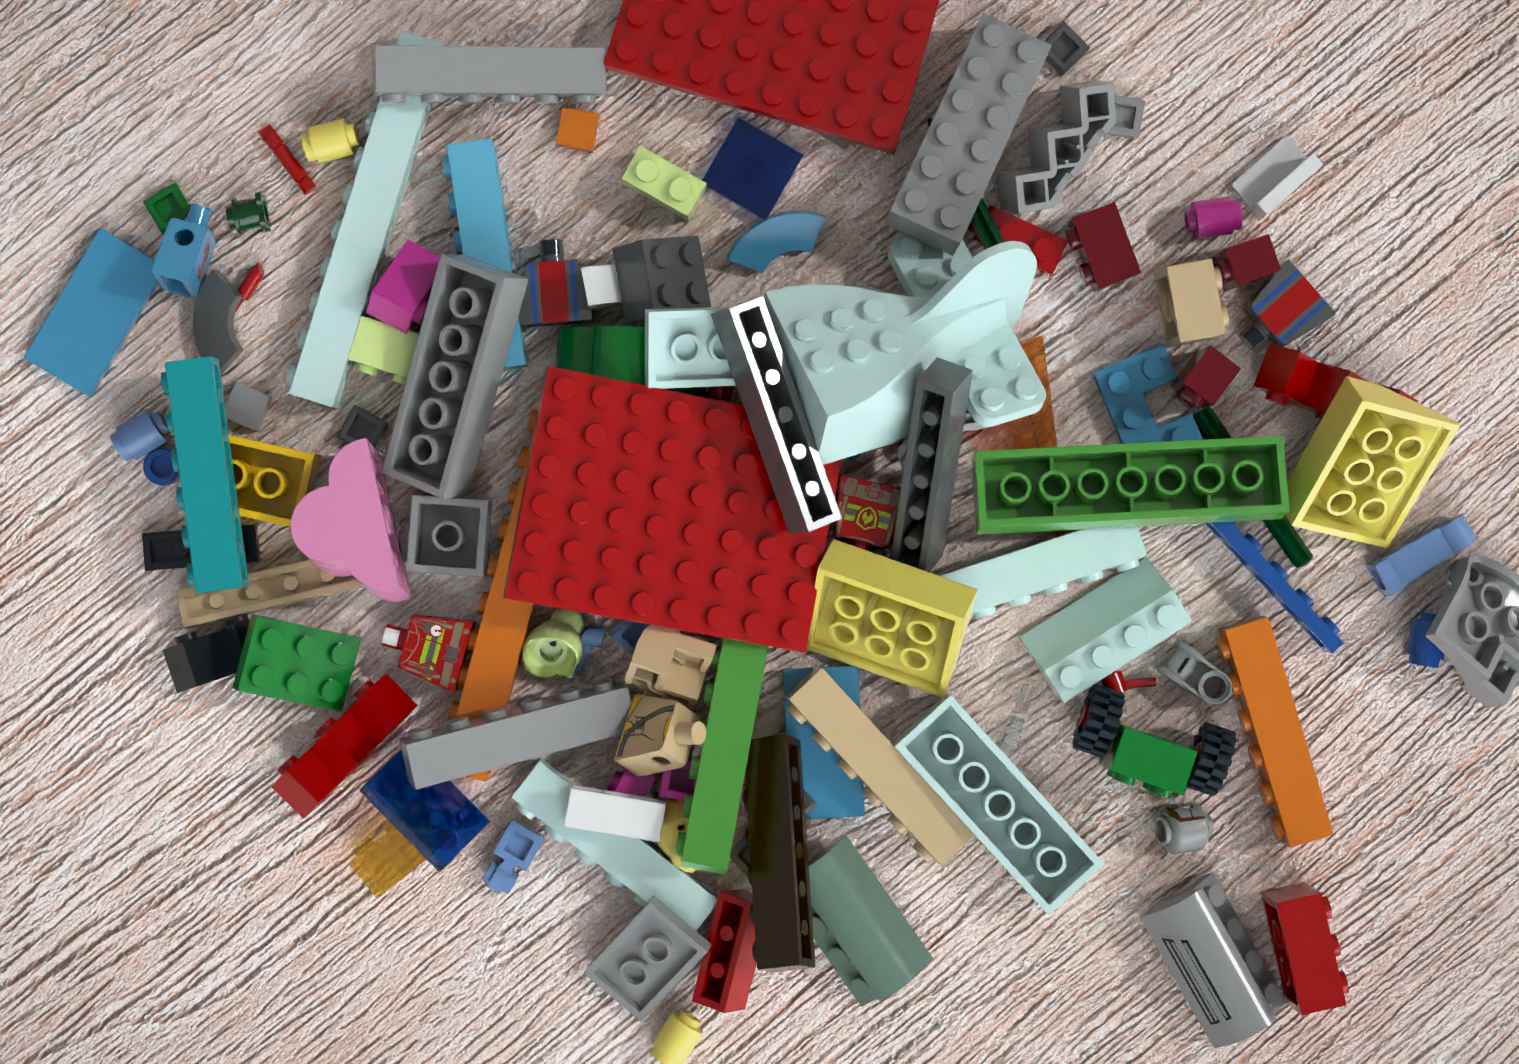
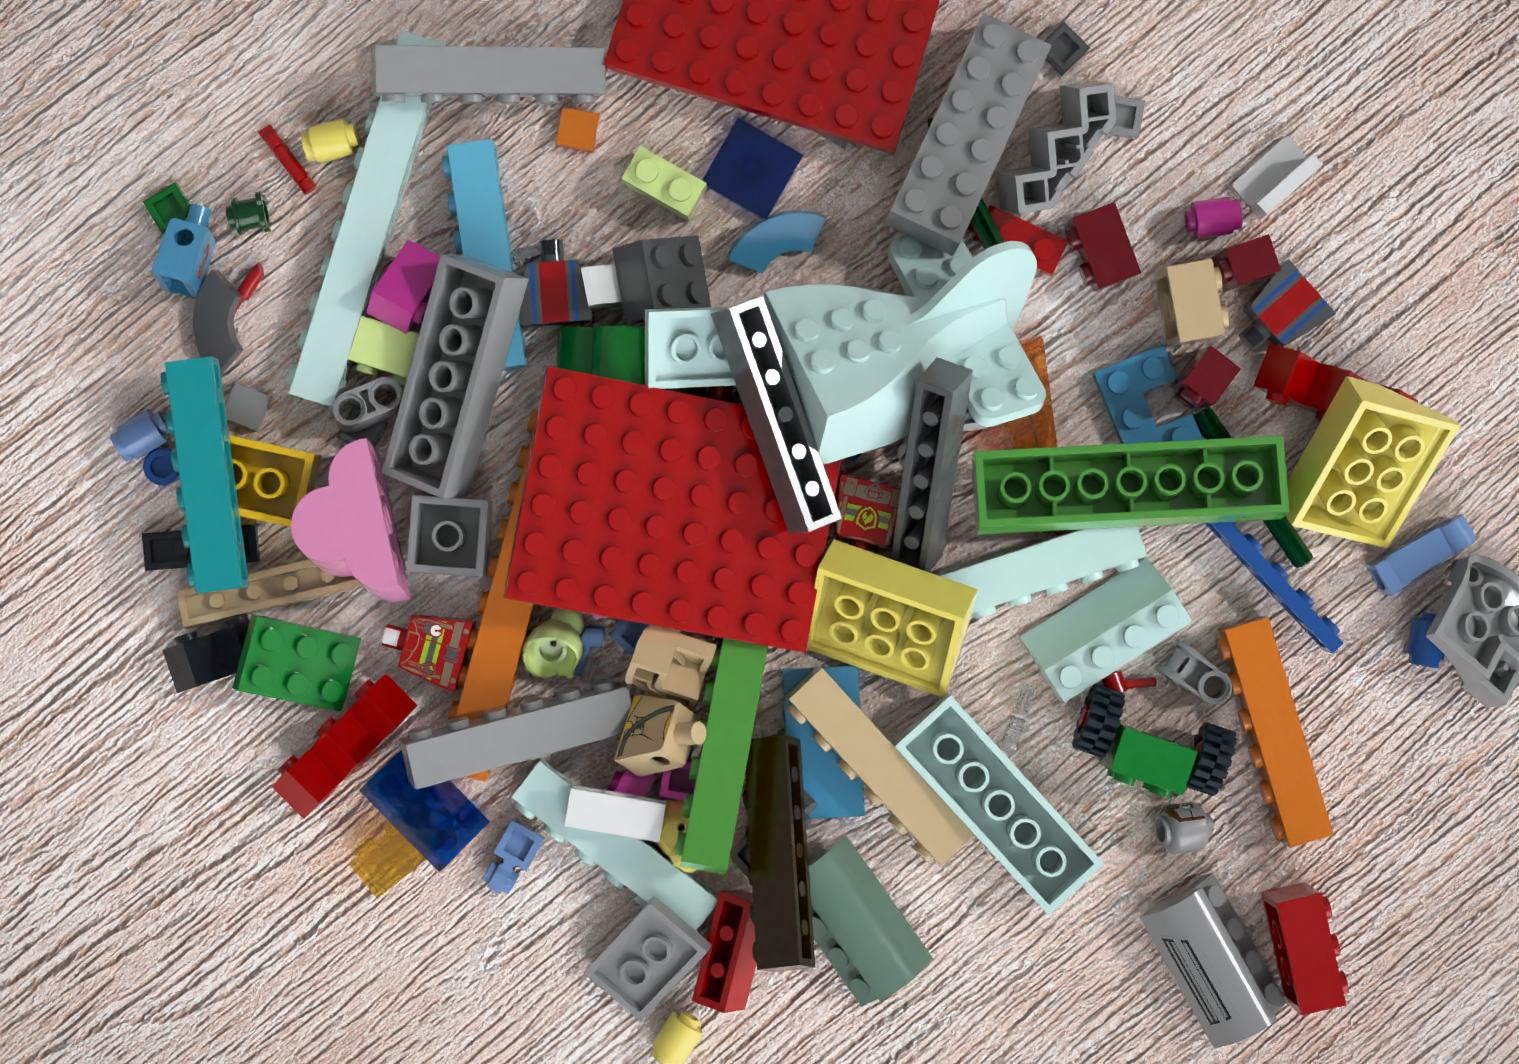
dark azure tile [24,228,159,397] -> none
none -> light grey beam [332,377,403,433]

